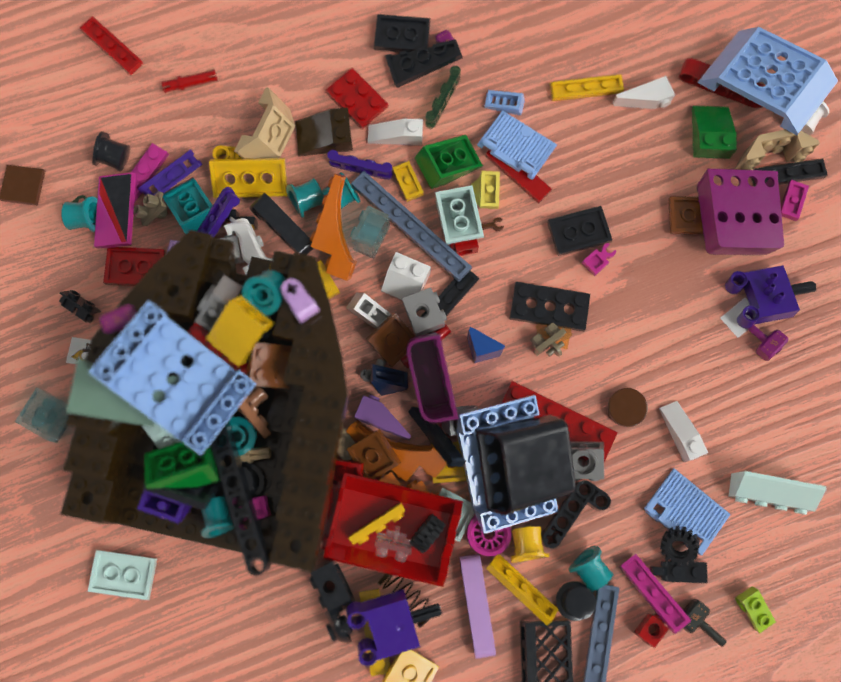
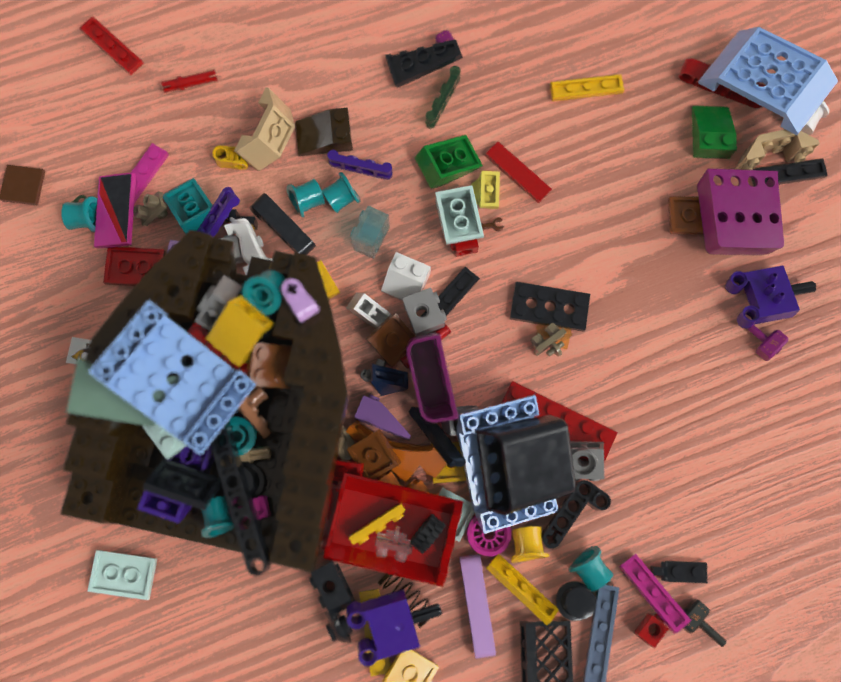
clear light blue brick [15,387,69,443] -> none
black hinge [59,290,101,323] -> none
black piece [92,132,130,171] -> none
magenta piece [99,305,137,334] -> none
dark purple plate [138,150,203,196] -> none
green slope [144,441,219,488] -> none
yellow plate [209,158,287,198] -> none
orange arch [310,174,357,281] -> none
red plate [326,68,389,129] -> none
sand blue plate [351,171,472,282] -> none
white slope [368,119,423,146] -> none
black plate [374,14,430,52] -> none
yellow plate [392,161,424,202] -> none
blue slope [467,327,505,363] -> none
light blue window [477,110,557,180] -> none
light blue slope [484,90,525,115] -> none
black plate [547,206,613,256] -> none
dark pink plate [582,243,616,276] -> none
reddish brown tile [608,388,648,427] -> none
white slope [613,76,675,109] -> none
light blue window [644,468,731,556] -> none
white slope [659,401,708,462] -> none
black tyre [660,526,699,567] -> none
white sticker [721,298,751,338] -> none
light aqua slope [728,471,826,515] -> none
lime plate [735,586,776,633] -> none
dark pink plate [781,180,809,221] -> none

